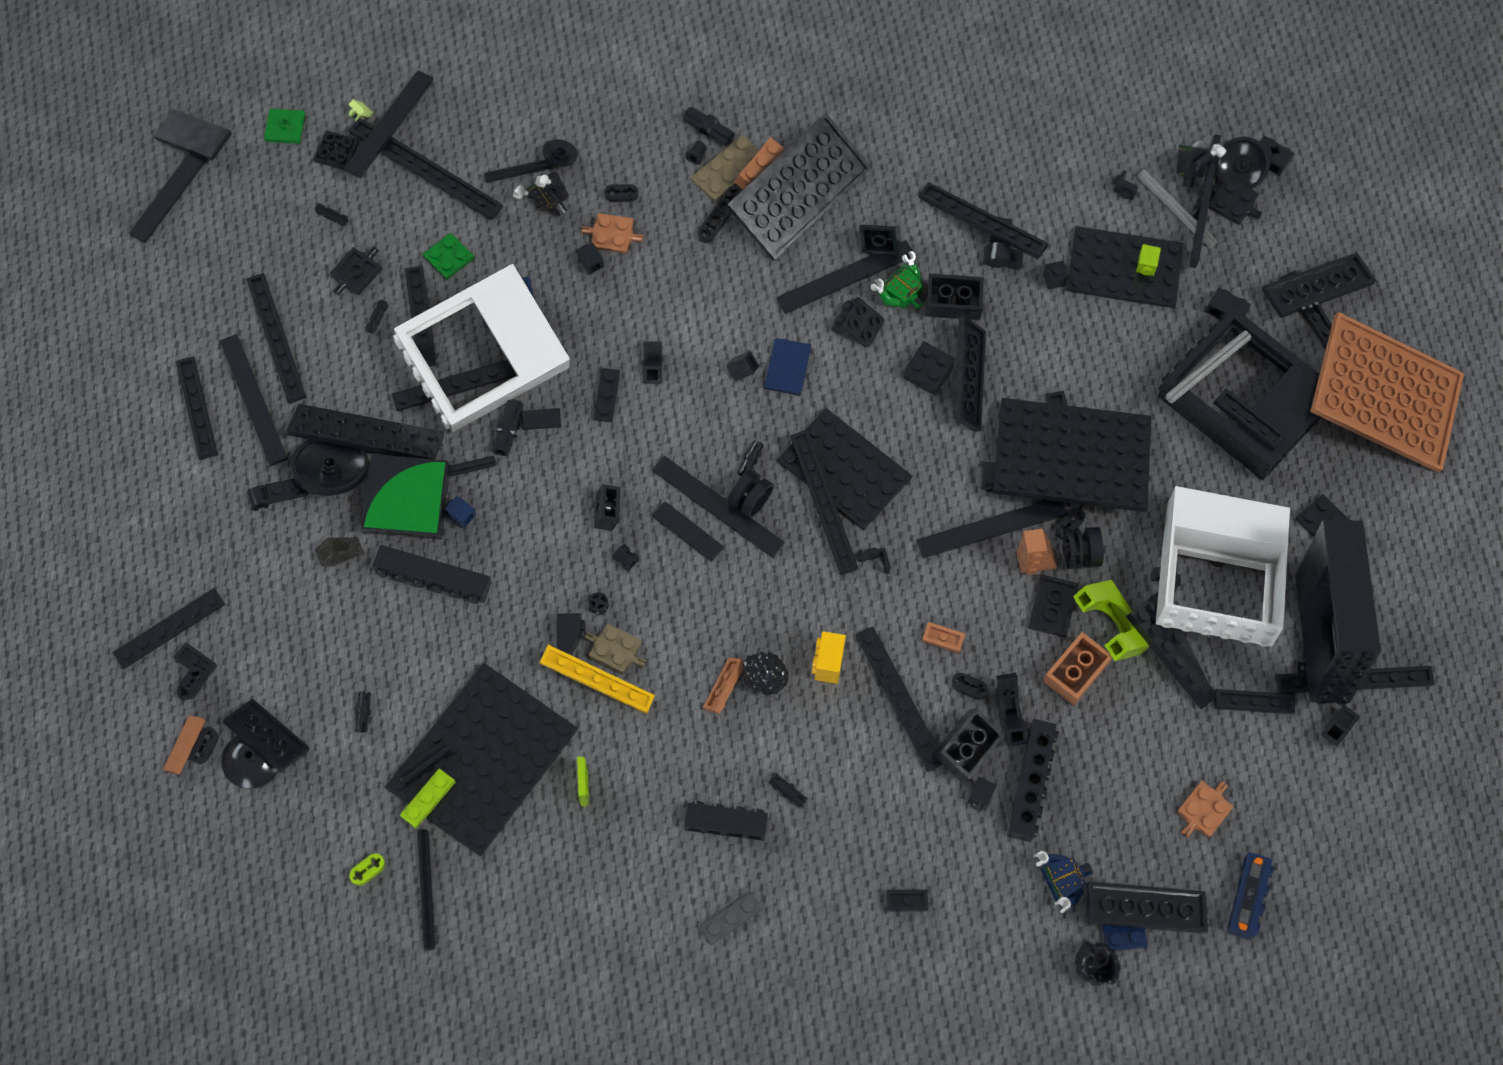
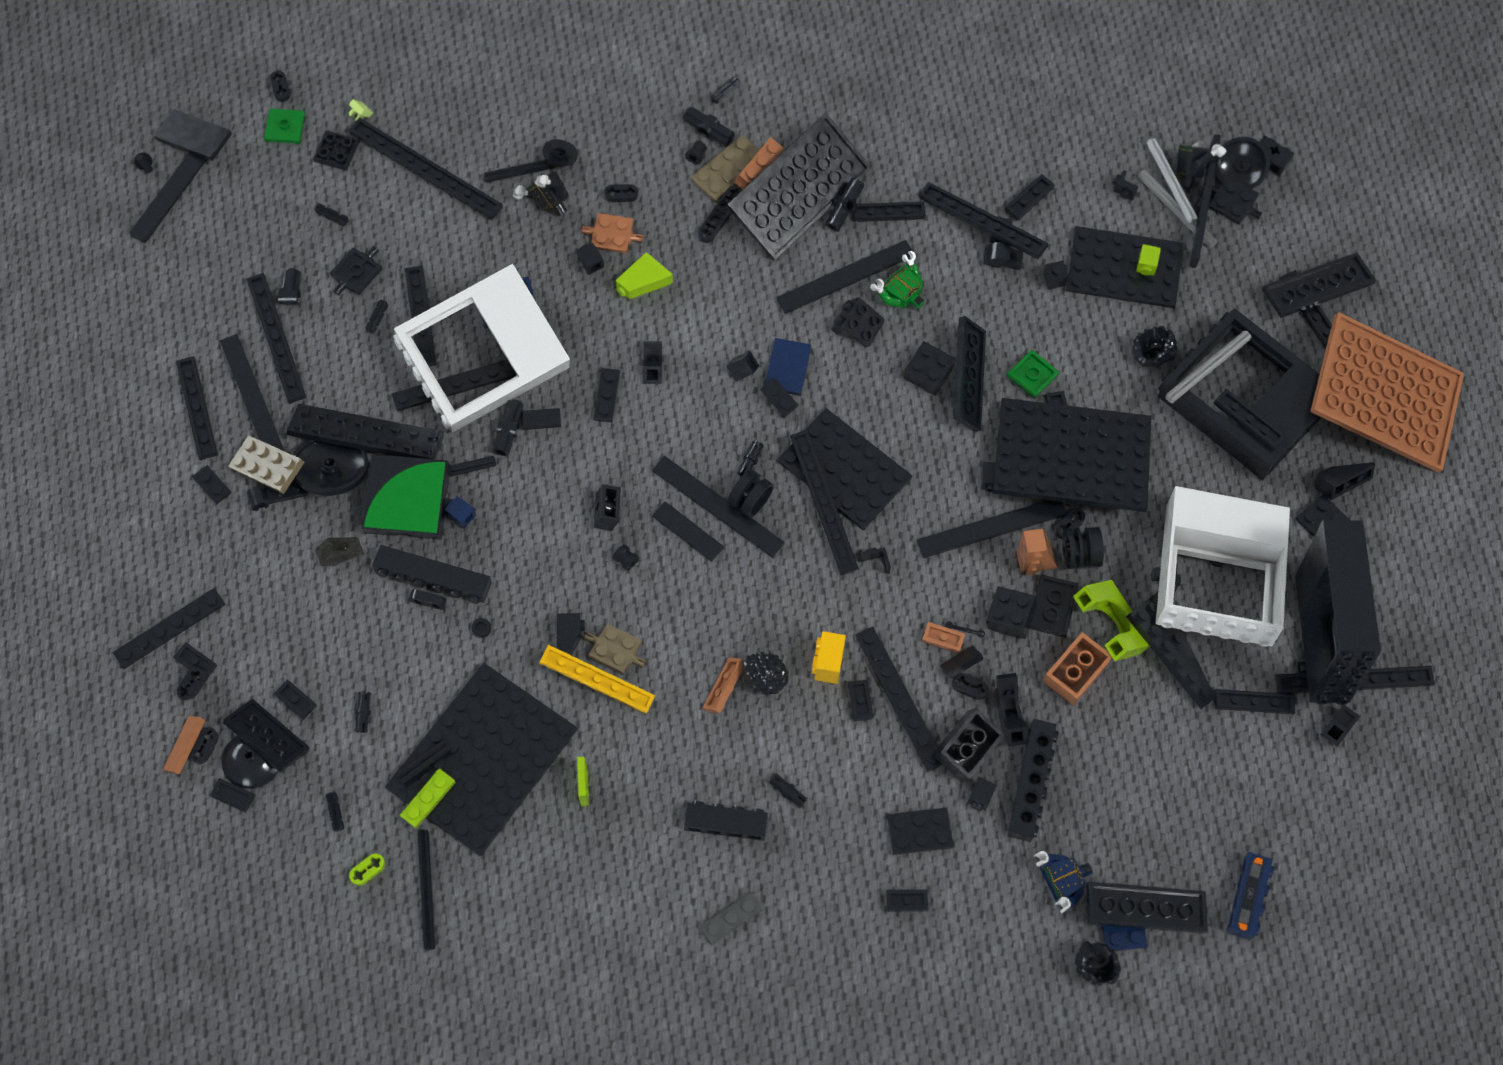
black tile [345,70,433,179] -> none
green plate [423,233,475,280] -> none
black wheel [589,592,609,615] -> none
black slope [859,224,901,255] -> none
black brick [925,273,984,320] -> none
nougat plate [1177,781,1234,838] -> none
black brick [1205,287,1251,319] -> none
none -> black plate [134,152,153,173]
none -> black plate [192,465,232,505]
none -> black tile [210,778,256,813]
none -> plate [228,435,304,494]
none -> black beam [270,71,291,102]
none -> black plate [274,679,317,720]
none -> black piece [278,268,302,305]
none -> black axle [326,792,344,832]
none -> black beam [409,589,447,610]
none -> black tile [471,618,492,638]
none -> lime slope [616,252,673,299]
none -> black axle [711,76,740,104]
none -> black plate [760,378,799,418]
none -> black piece [826,178,865,232]
none -> black plate [848,679,874,722]
none -> black tile [853,201,926,222]
none -> black plate [887,808,953,855]
none -> black tile [940,646,983,678]
none -> black hinge [945,621,985,638]
none -> black brick [986,586,1037,639]
none -> black plate [1005,174,1055,221]
none -> green plate [1007,350,1060,399]
none -> black hair [1133,326,1177,367]
none -> light grey axle [1147,138,1198,224]
none -> black slope [1315,462,1375,500]

